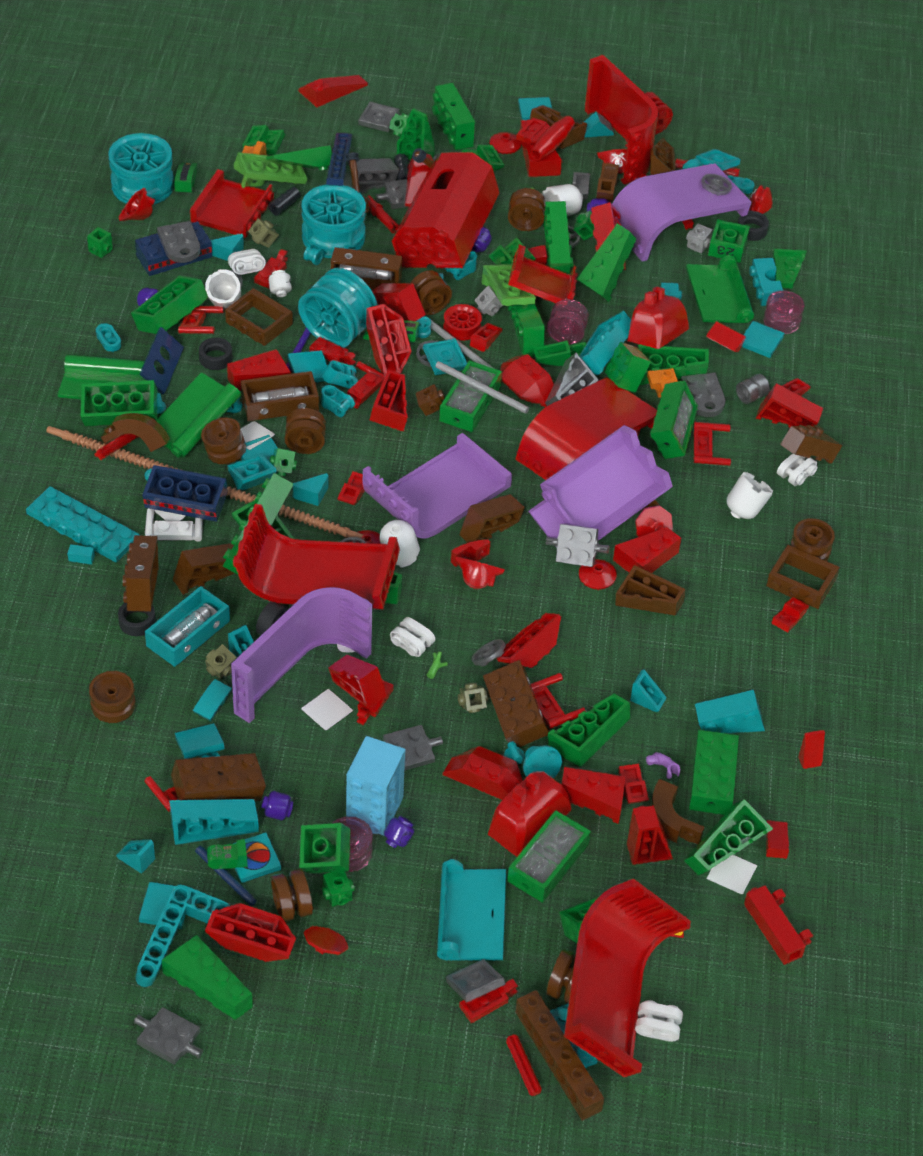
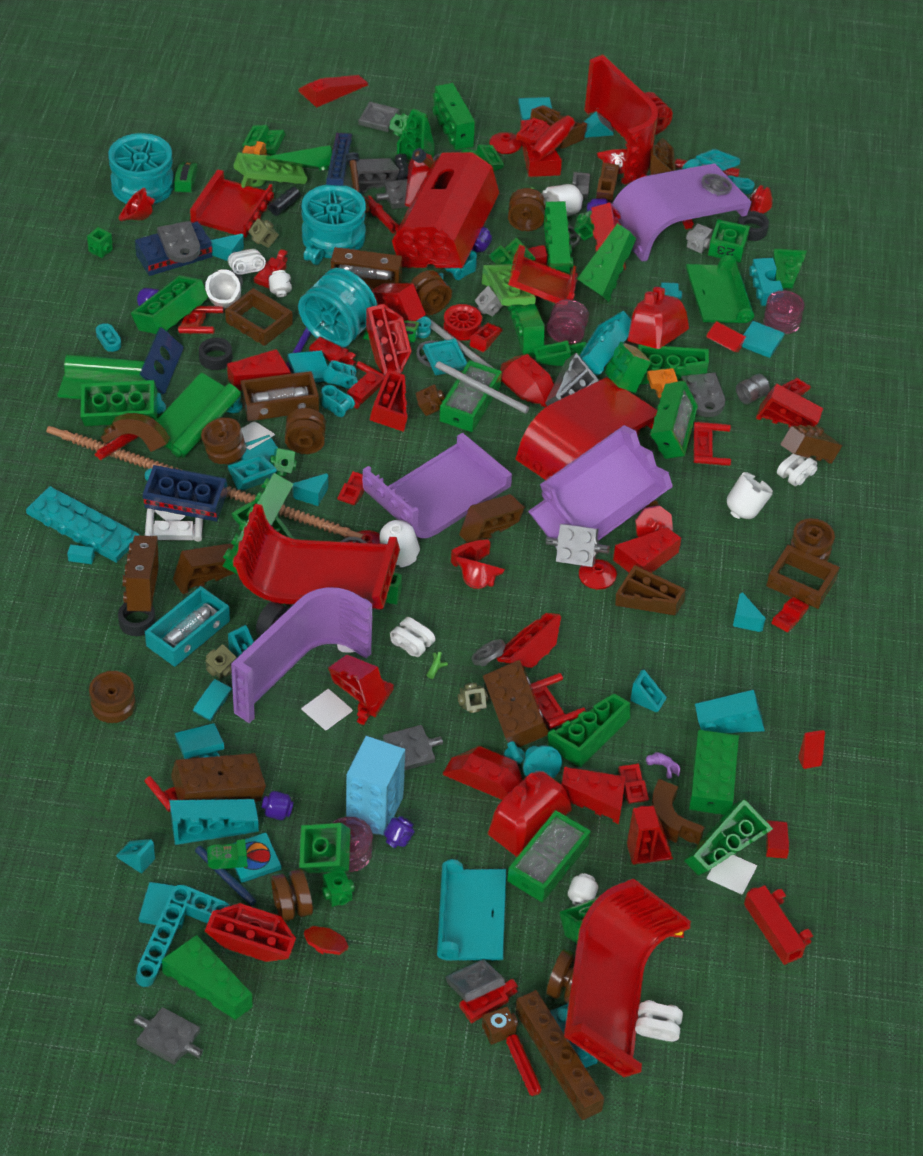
none -> reddish brown brick [482,1007,518,1045]
none -> white head [568,874,598,906]
none -> teal slope [733,592,766,632]

